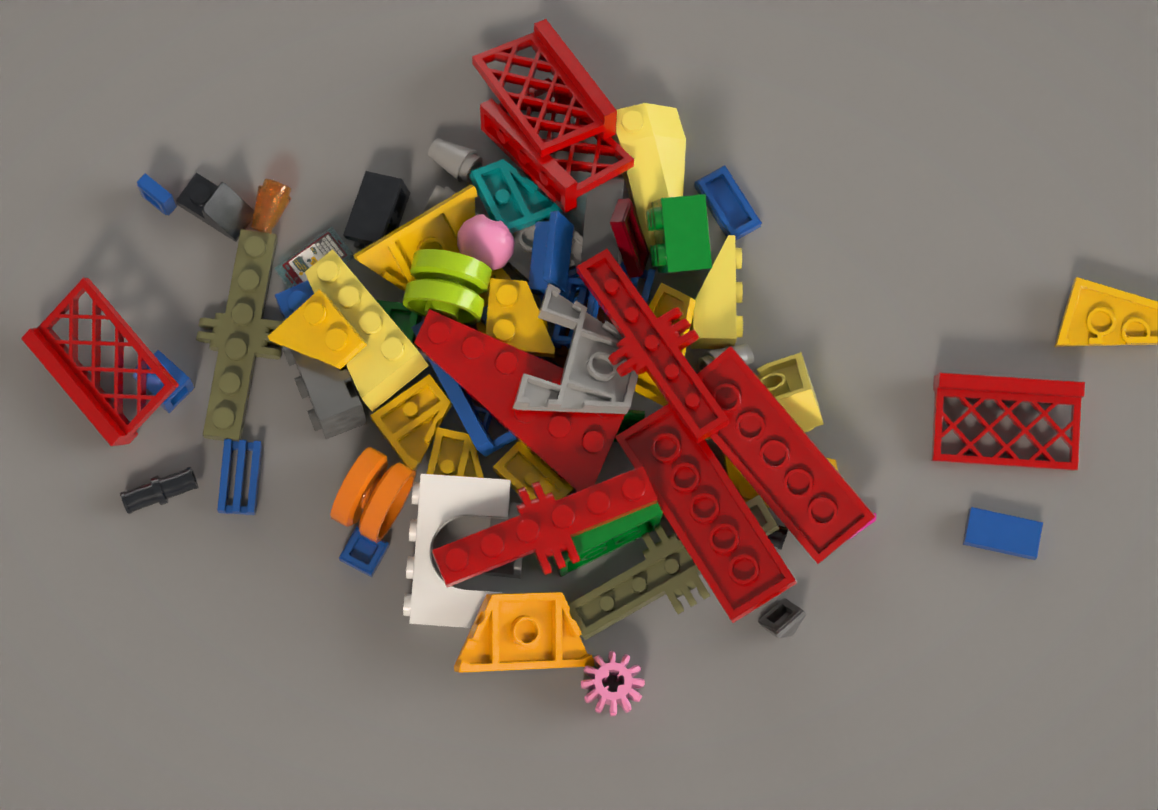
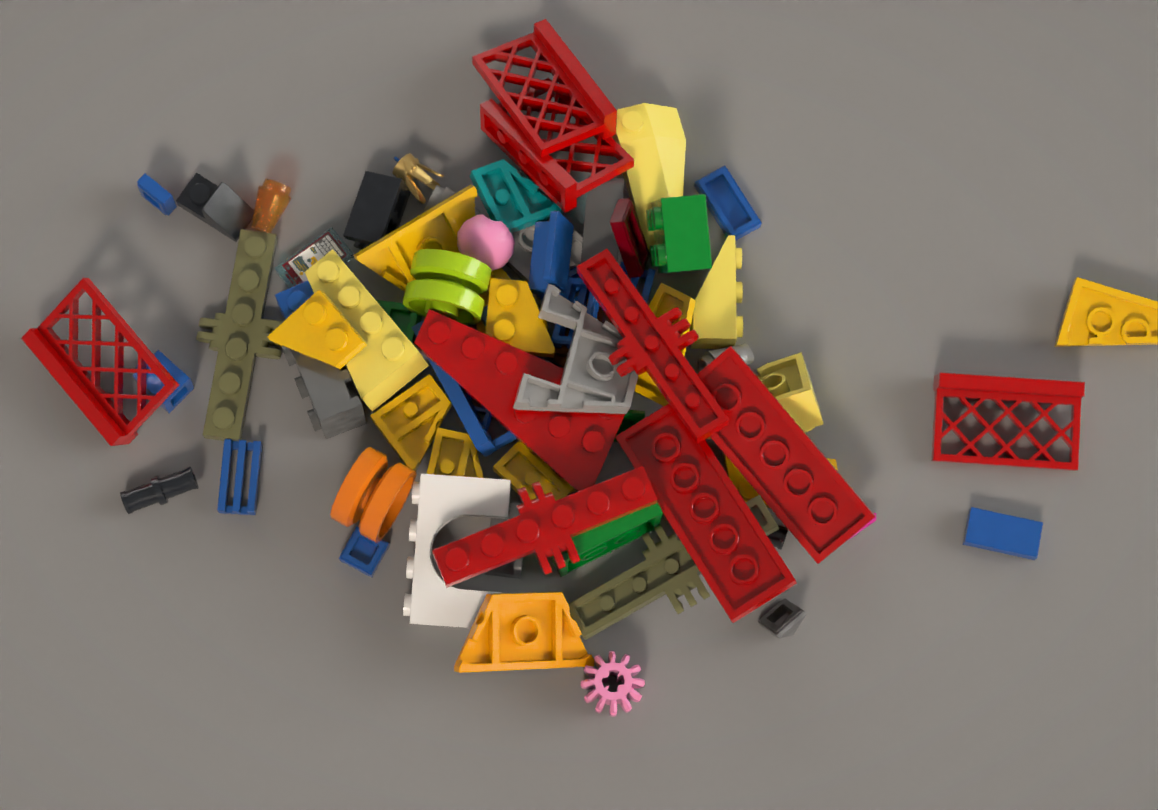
light grey cone [428,138,483,183] -> none
none -> pearl gold piece [392,153,444,204]

